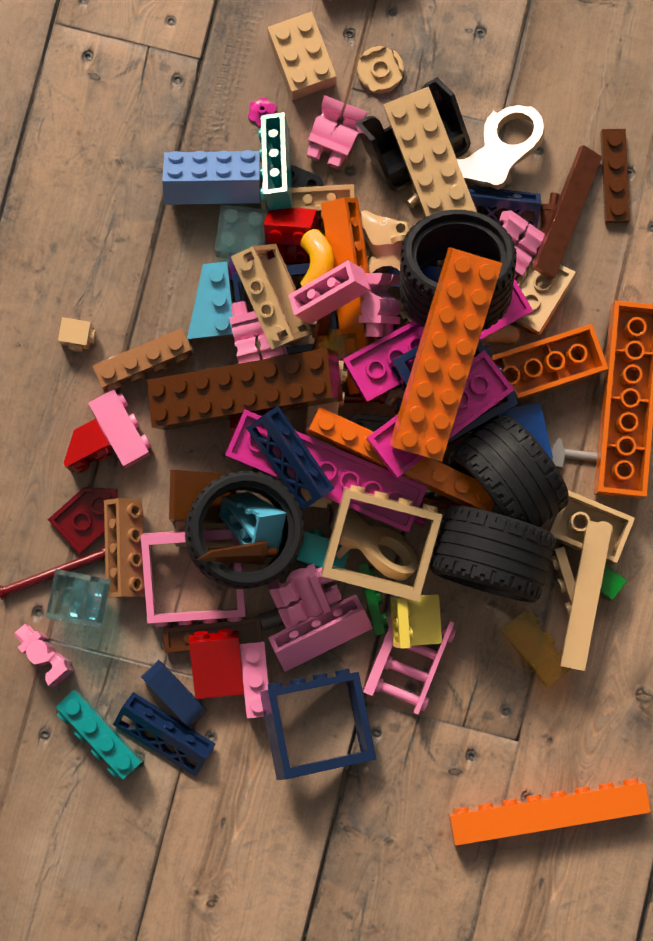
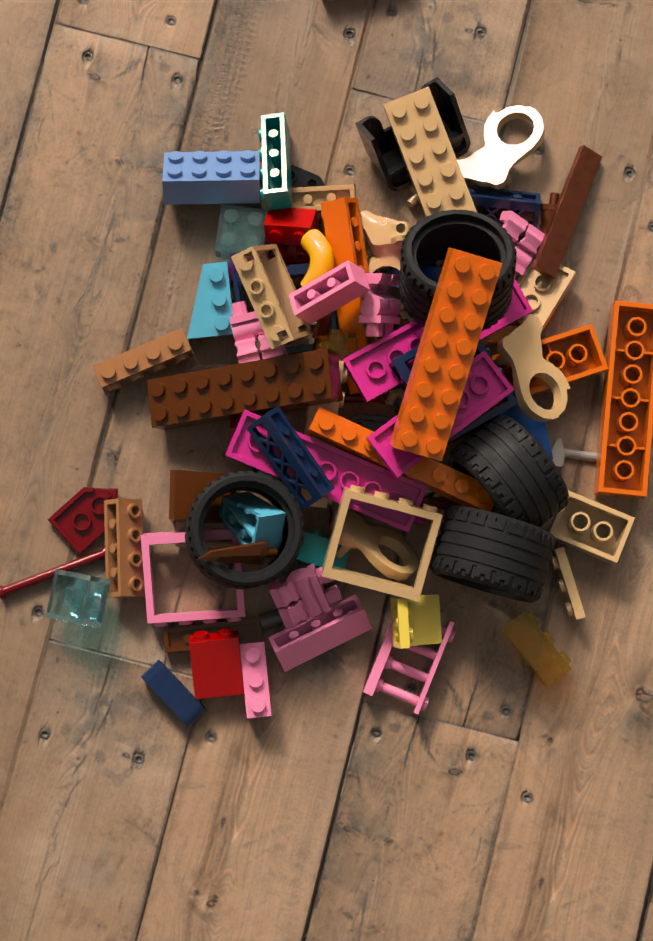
bright pink hips [14,624,74,687] -> none
teal brick [56,690,144,779] -> none
tan brick [58,317,96,352] -> none
red slope [63,418,114,474] -> none
bright pink brick [88,389,152,469] -> none
dark blue fence [113,692,216,777] -> none
dark pink plant [248,97,277,127] -> none
dark blue window [259,668,376,780] -> none
tan brick [267,12,337,101] -> none
bright pink hips [307,95,367,170] -> none
tan tile [357,46,404,94] -> none
green plate [357,562,389,636] -> none
orange brick [448,778,651,846] -> none
tan tile [560,521,613,671] -> none
green brick [600,564,627,601] -> none
reddish brown plate [601,129,630,224] -> none
none -> tan animal [495,314,571,422]

